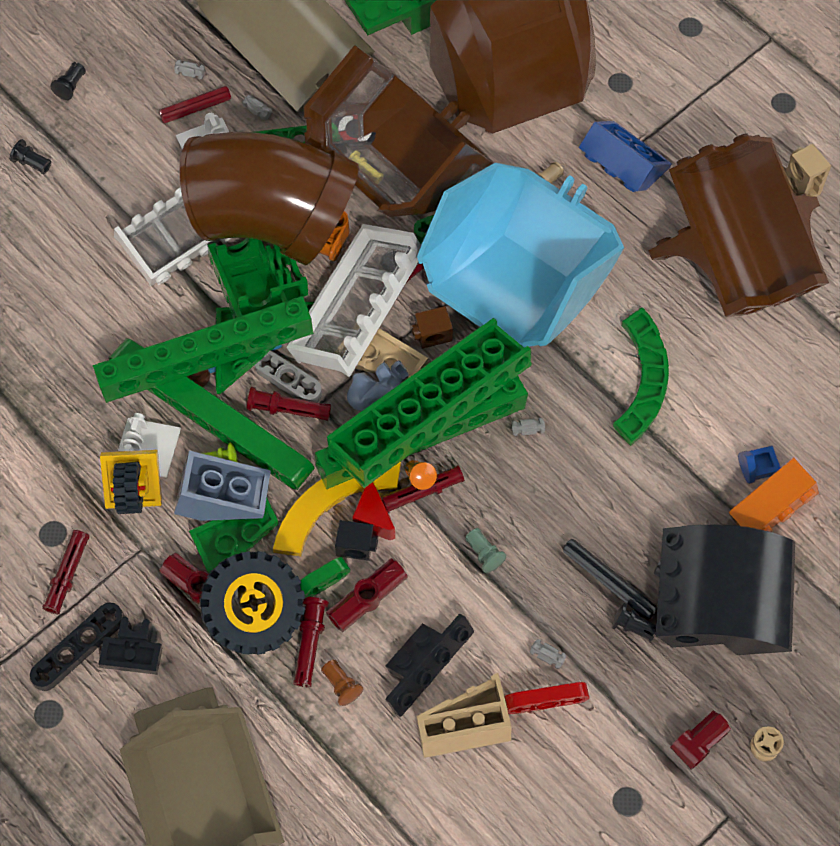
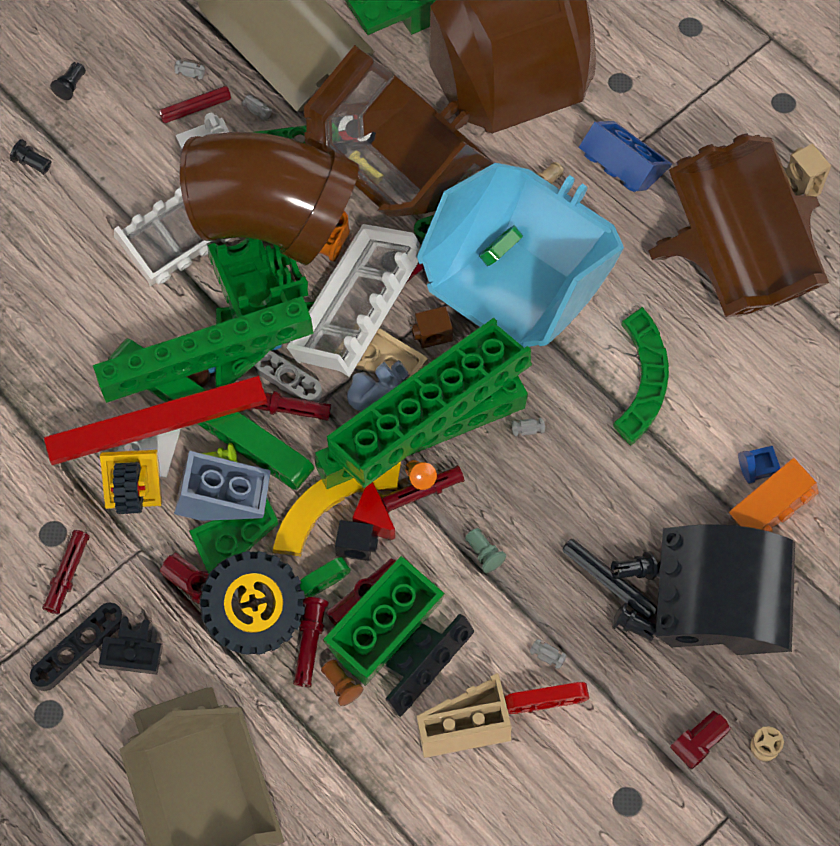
none -> red tile [44,376,267,465]
none -> green slope [323,556,445,686]
none -> green beam [479,225,523,266]
none -> black pin [611,552,657,580]

